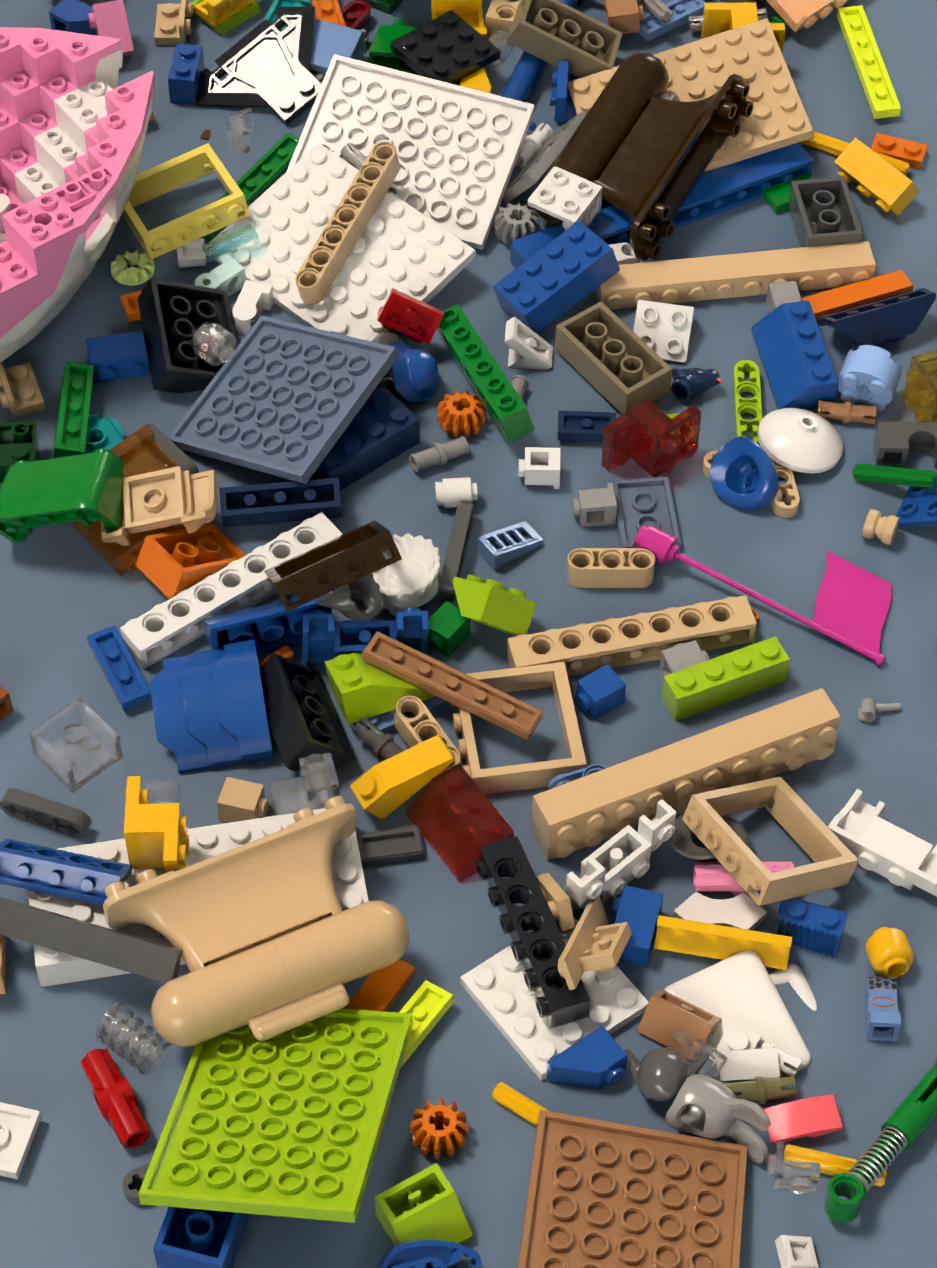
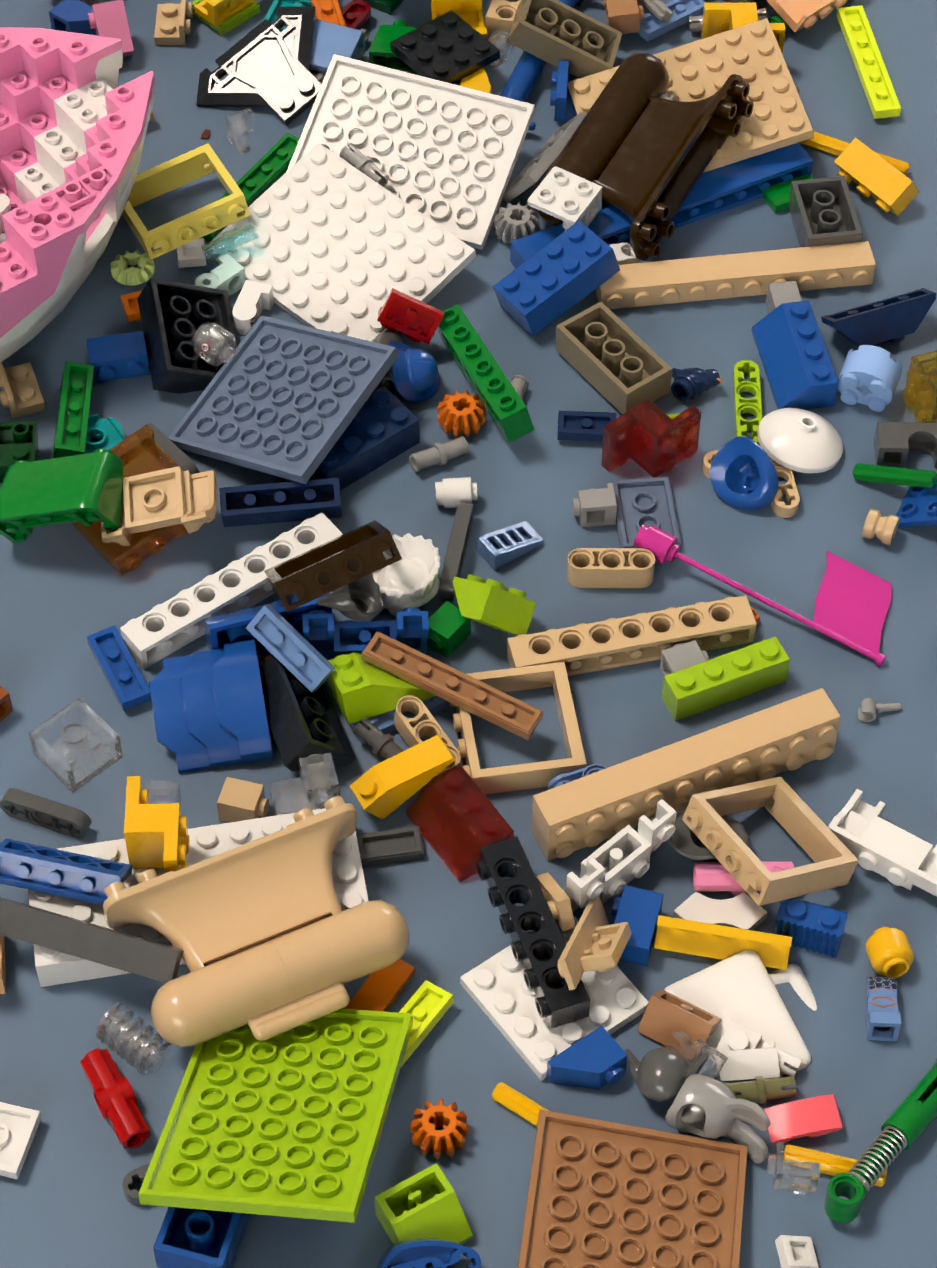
orange slope [135,523,246,599] -> none
blue brick [168,44,205,105] -> none
tan beam [295,141,400,305] -> none
white slope [505,317,553,370] -> none
white pin [515,123,553,168] -> none
white brick [519,447,560,489] -> none
blue brick [575,664,626,720] -> none
white bracket [633,300,694,363] -> none
orange tile [801,269,913,321] -> none
medium nougat pin [817,400,877,425] -> none
orange plate [870,133,928,170] -> none
none -> medium blue plate [246,604,336,692]

